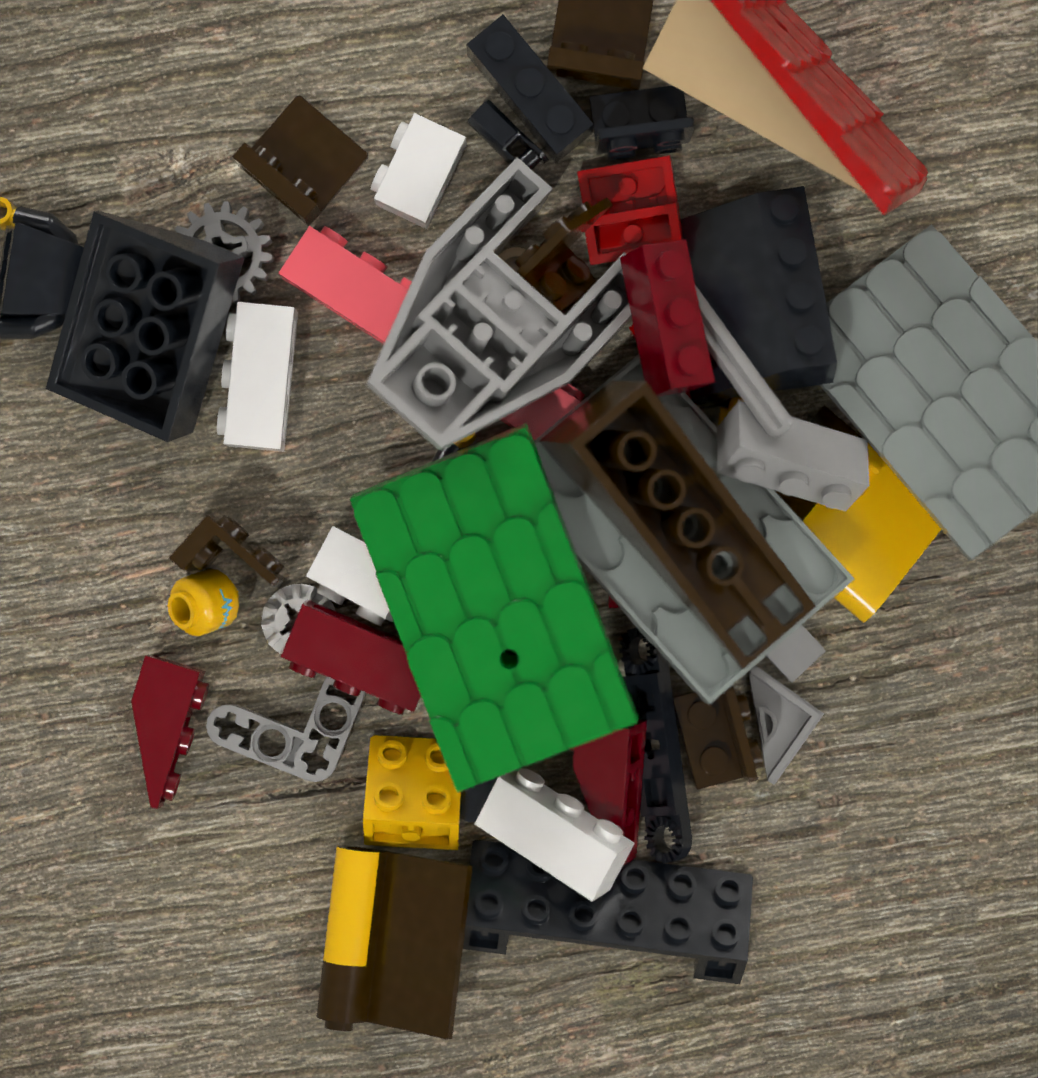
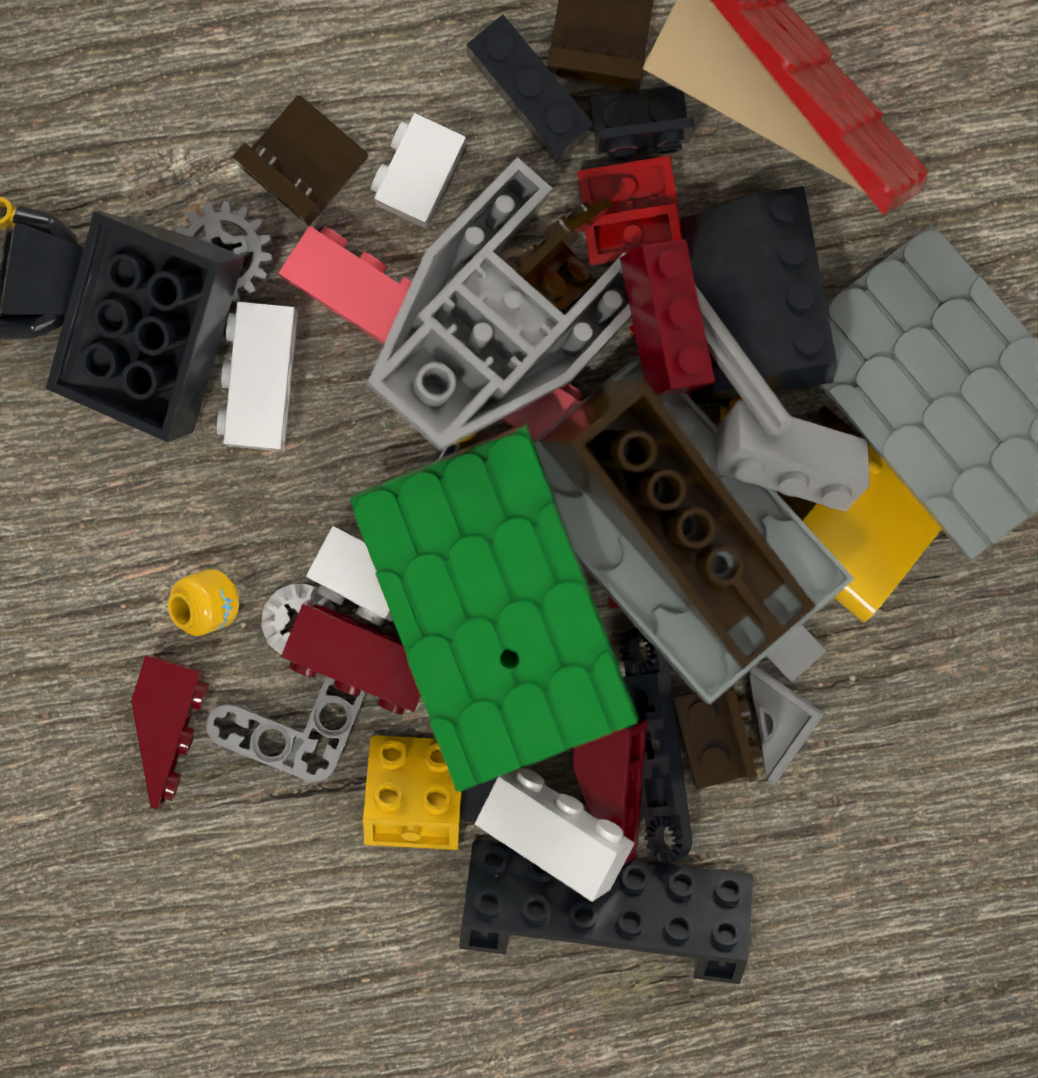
dark brown bracket [168,515,286,587] -> none
dark brown door [316,845,473,1040] -> none
black bar [467,99,549,170] -> none

